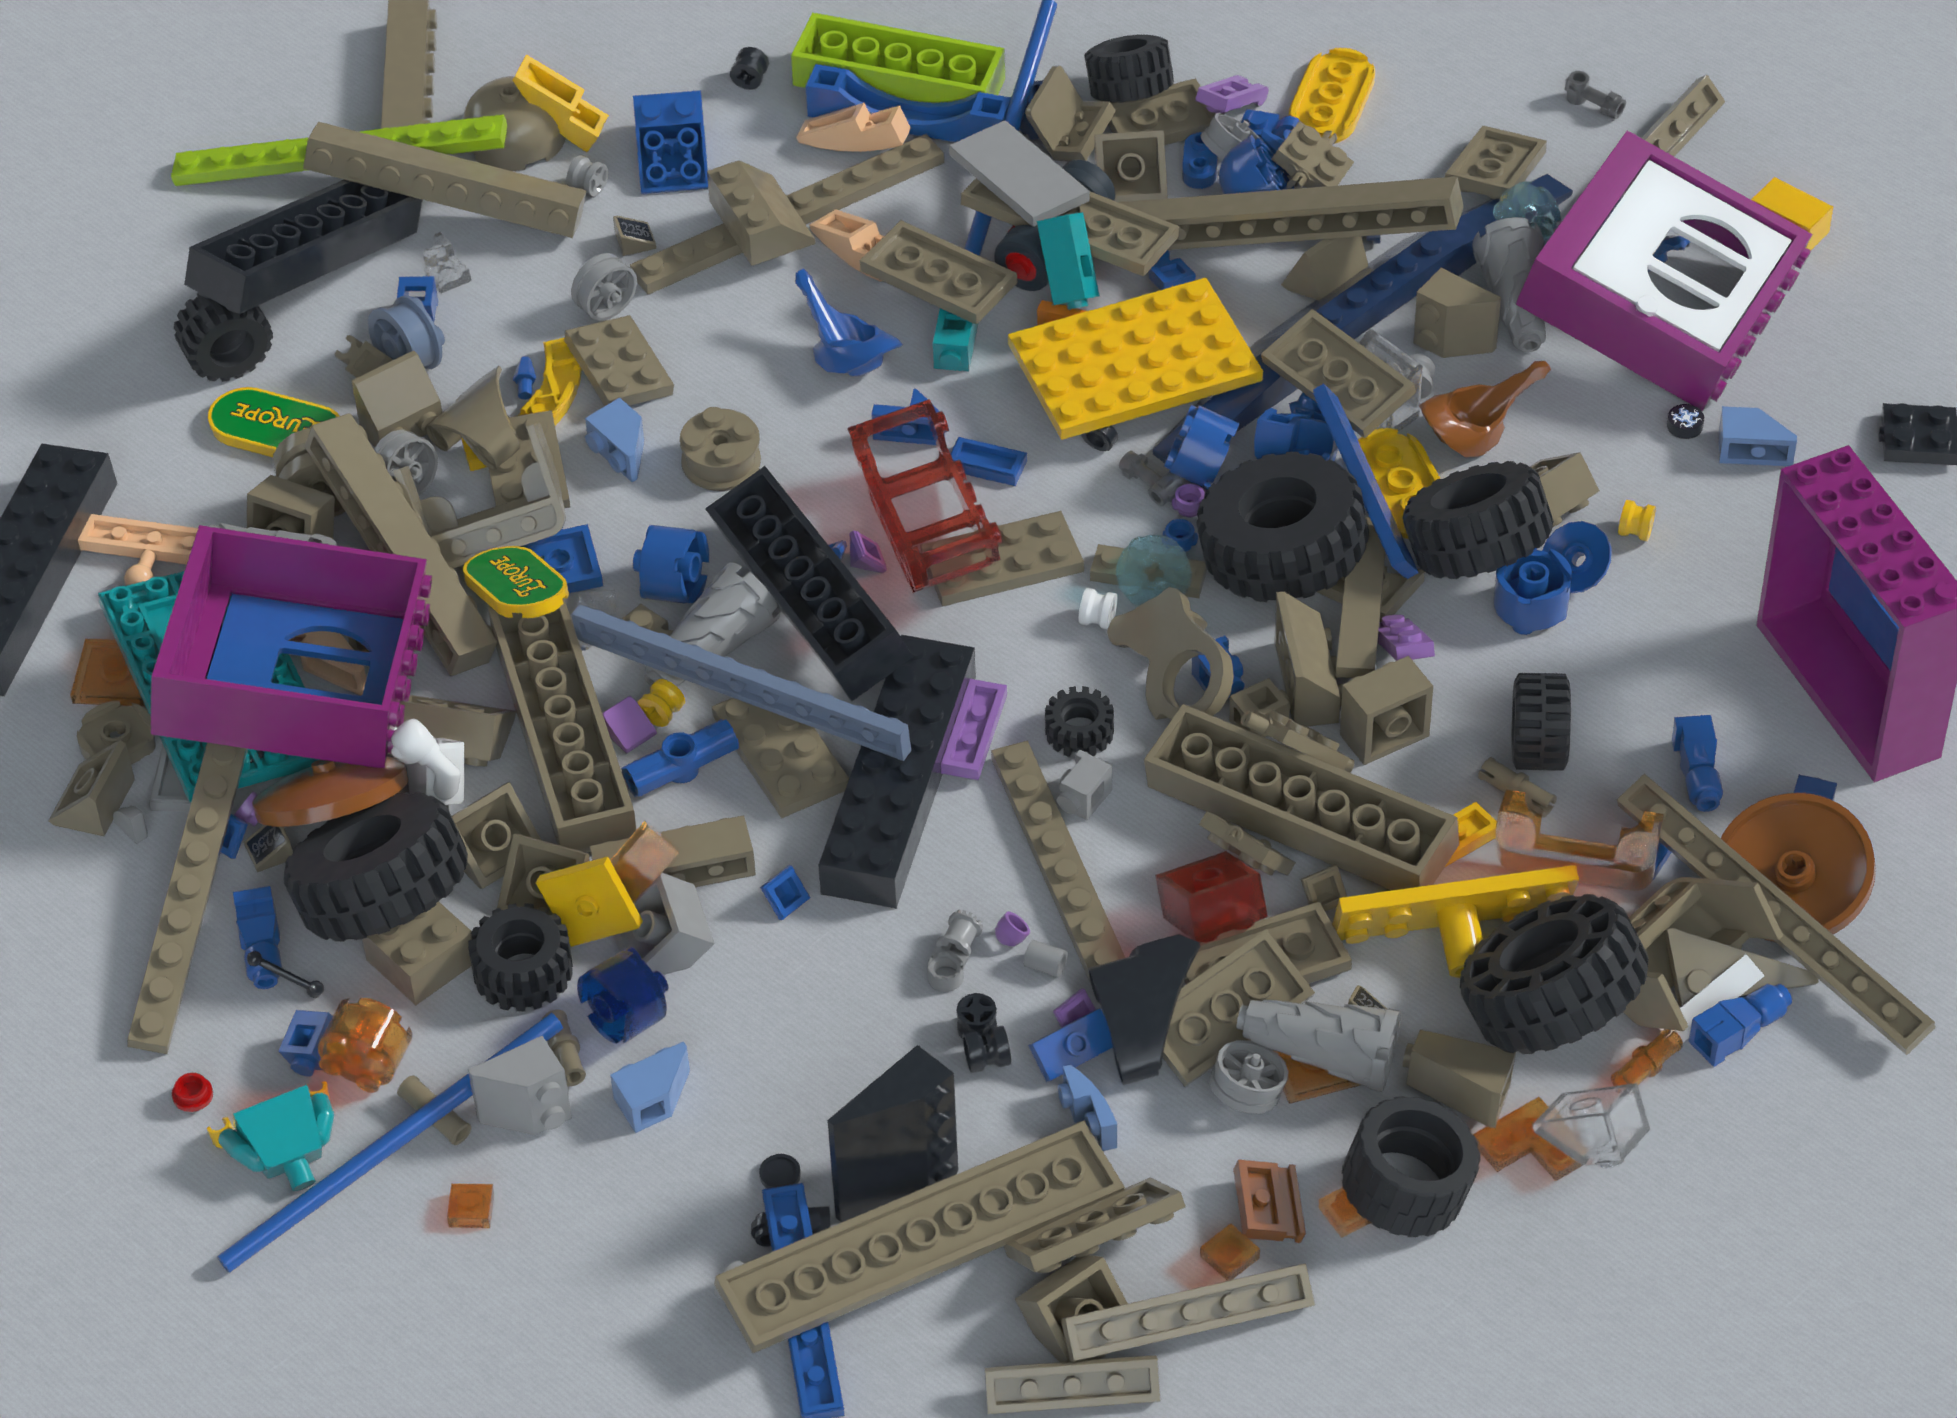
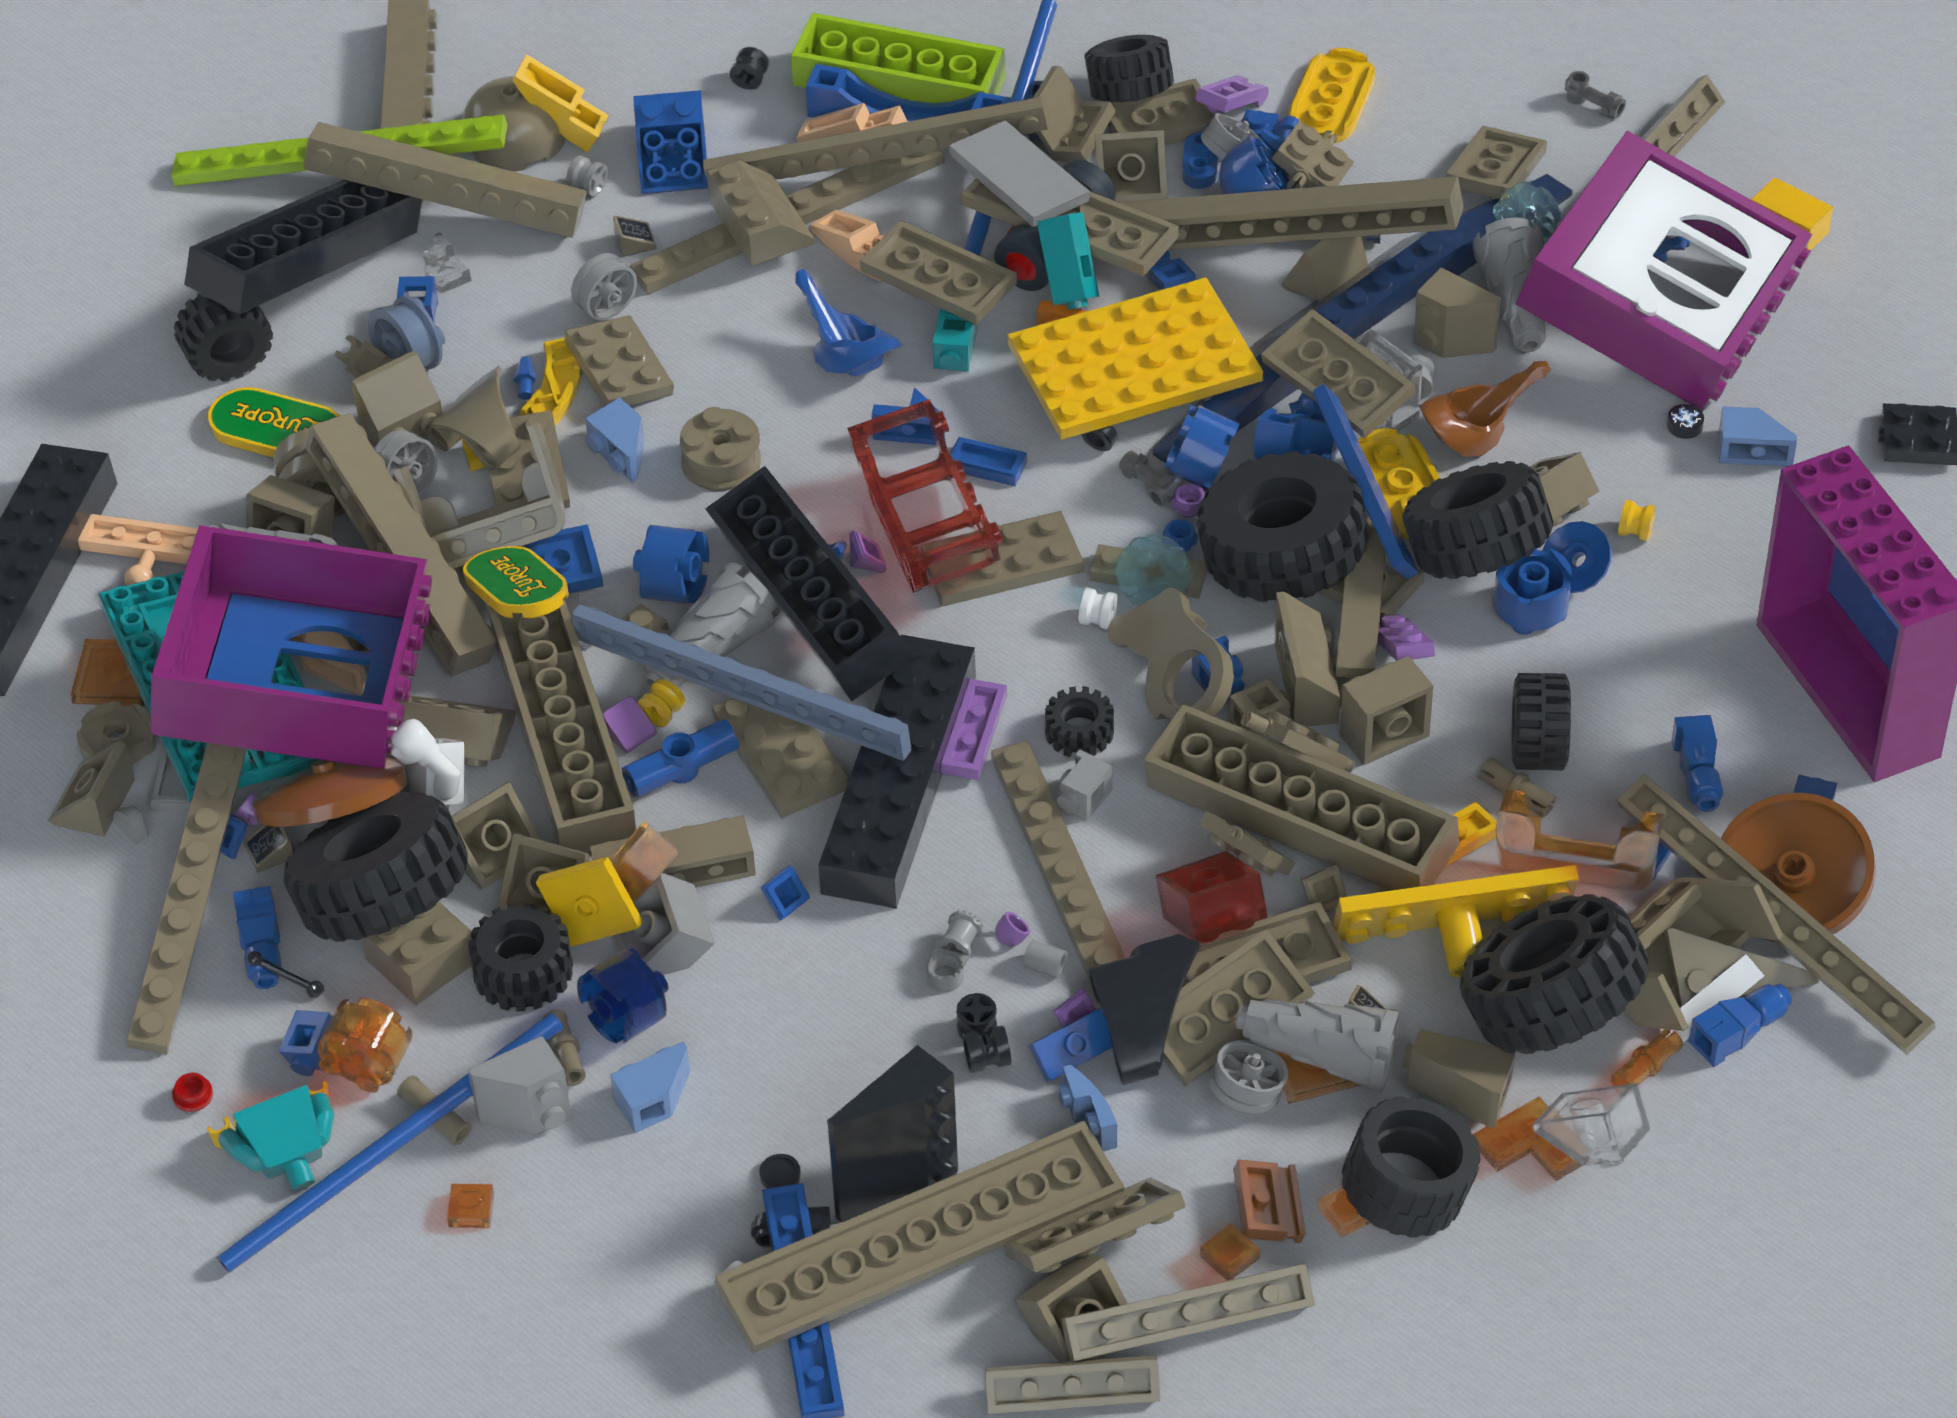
none -> dark tan plate [703,97,1048,180]

